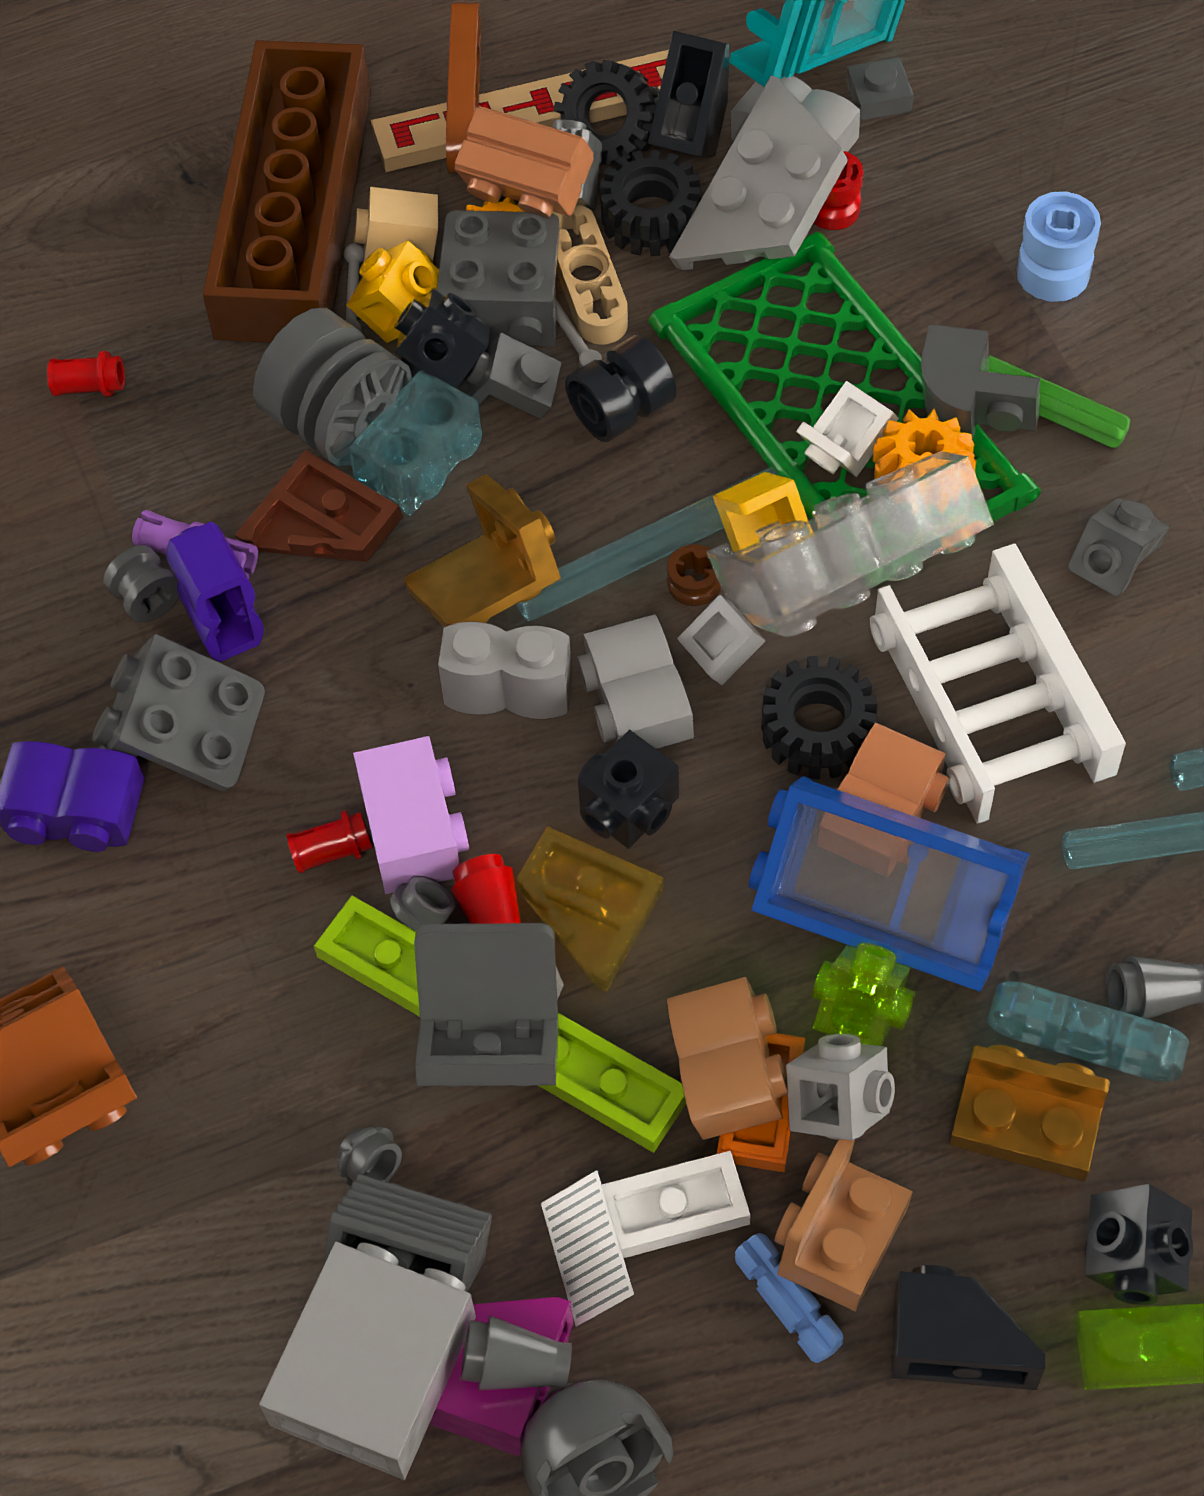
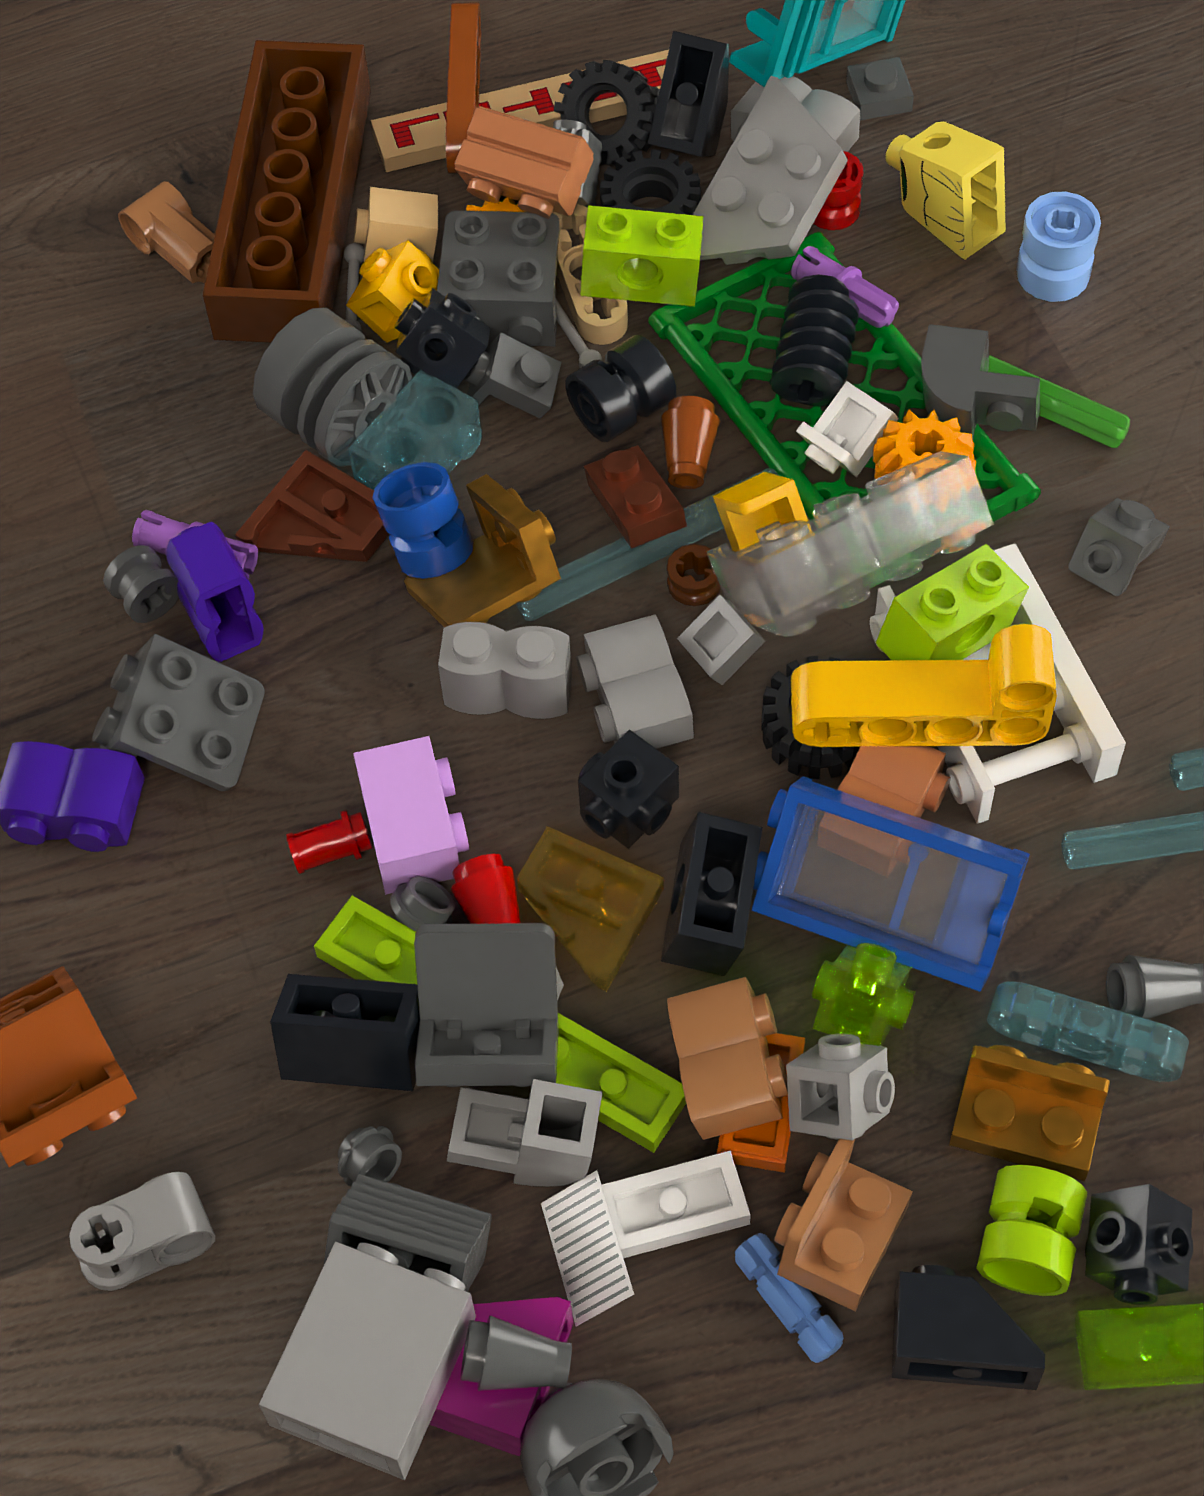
red pin [47,350,125,397] -> none
none -> light grey piece [69,1172,216,1291]
none -> medium nougat piece [118,181,215,284]
none -> black brick [270,974,420,1091]
none -> blue wheel [372,462,474,579]
none -> light grey brick [447,1079,603,1187]
none -> lime brick [580,205,704,307]
none -> copper plate [584,445,687,549]
none -> dark orange cone [661,396,720,489]
none -> black brick [661,812,763,976]
none -> black piece [769,274,859,407]
none -> medium lavender axle [791,246,899,328]
none -> yellow beam [791,624,1057,747]
none -> lime brick [876,544,1029,660]
none -> light yellow torso [886,121,1006,260]
none -> lime wheel [976,1165,1087,1296]

